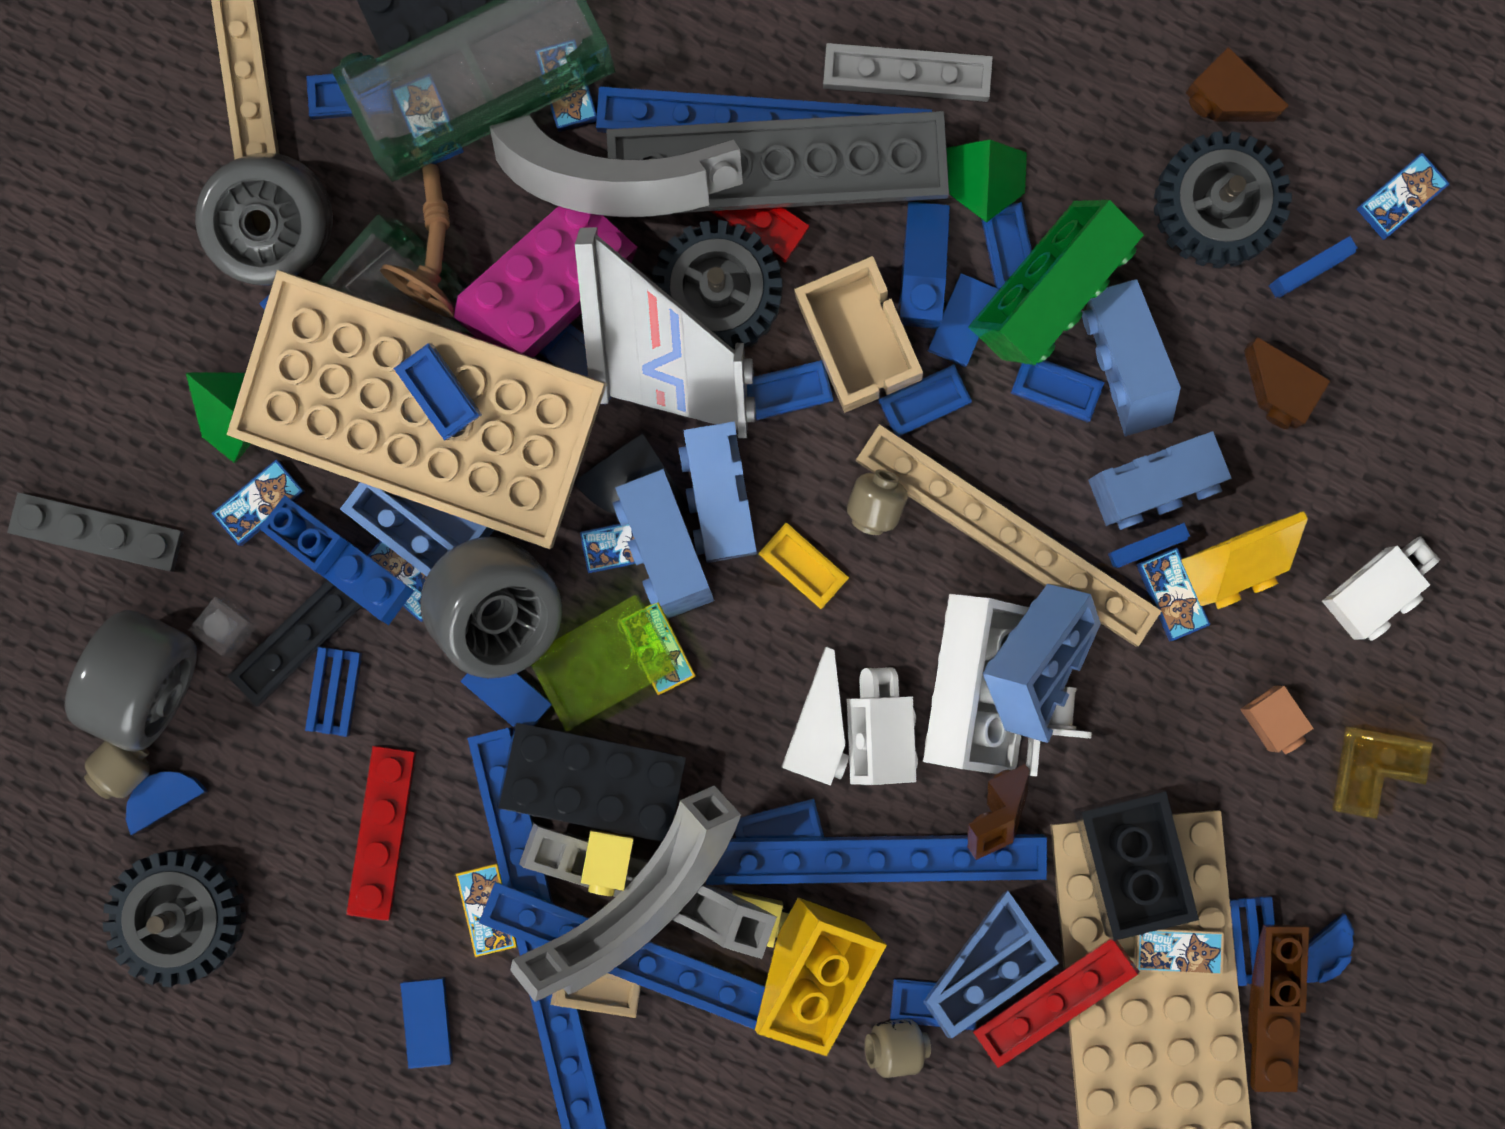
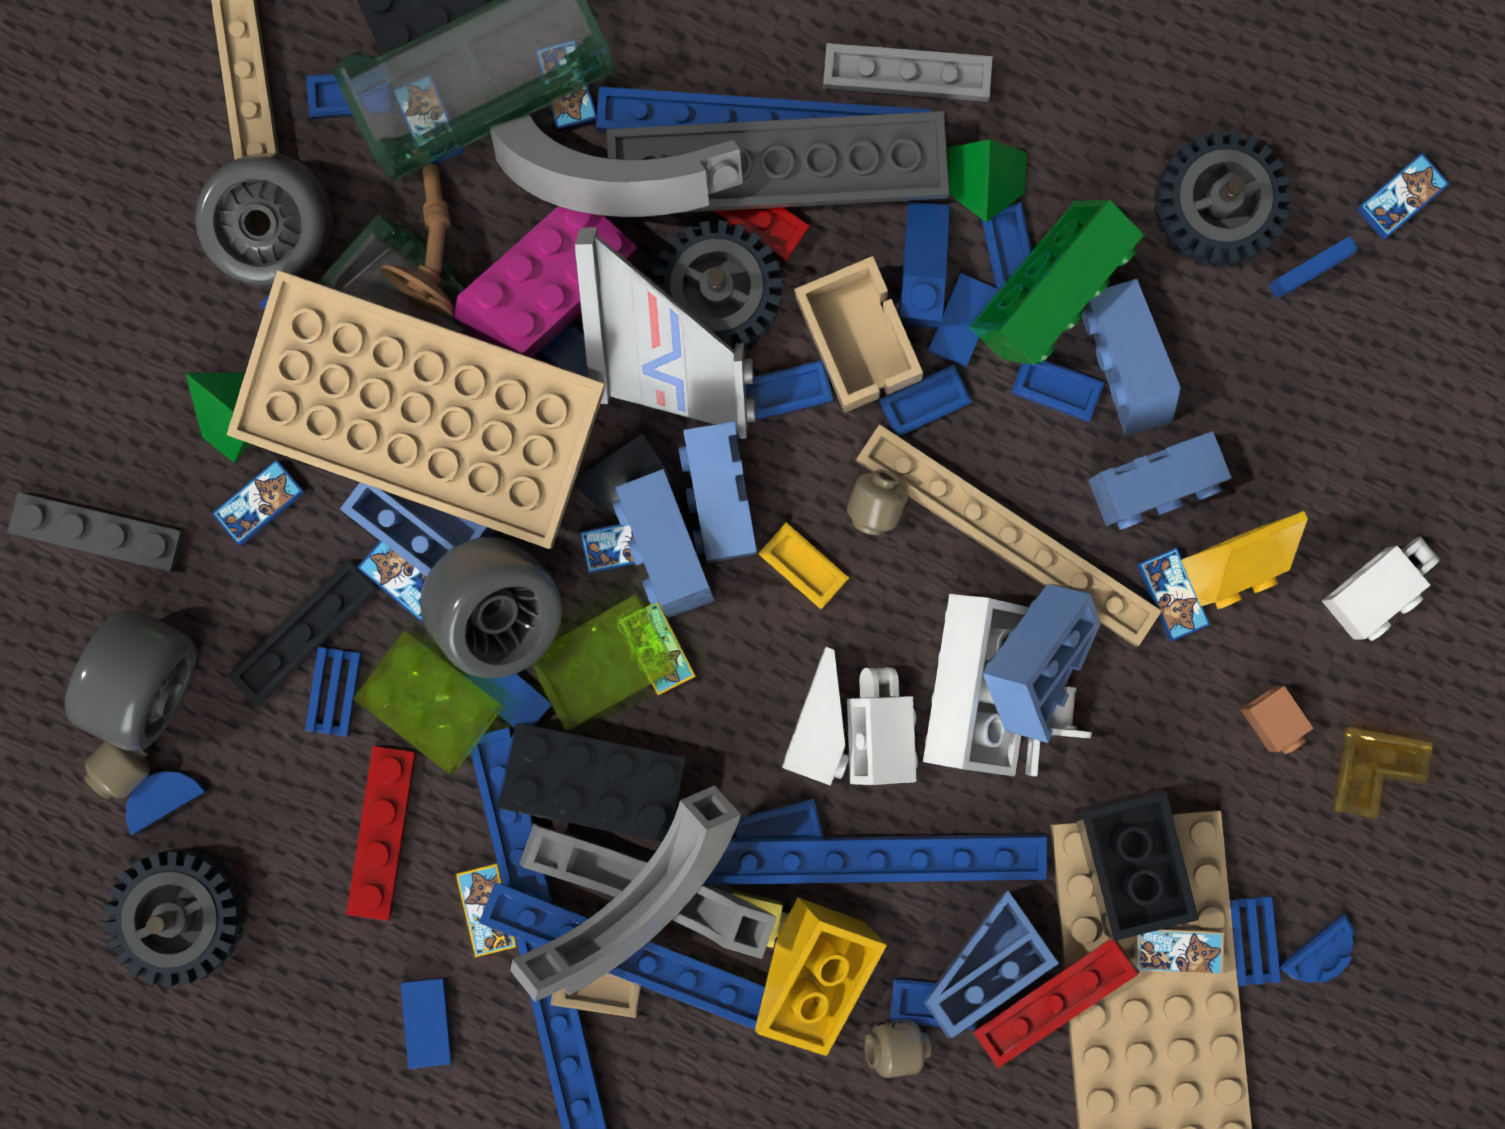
clear brick [189,596,260,657] -> none
blue slope [259,495,414,626] -> none
blue tile [393,343,482,441] -> none
light yellow brick [581,829,633,896] -> none
reddish brown slope [967,764,1030,860] -> none
blue tile [1108,523,1190,568] -> none
reddish brown slope [1186,47,1289,122] -> none
reddish brown slope [1244,337,1330,430] -> none
reddish brown slope [1248,925,1309,1092] -> none
none -> clear neon green plate [353,631,504,775]

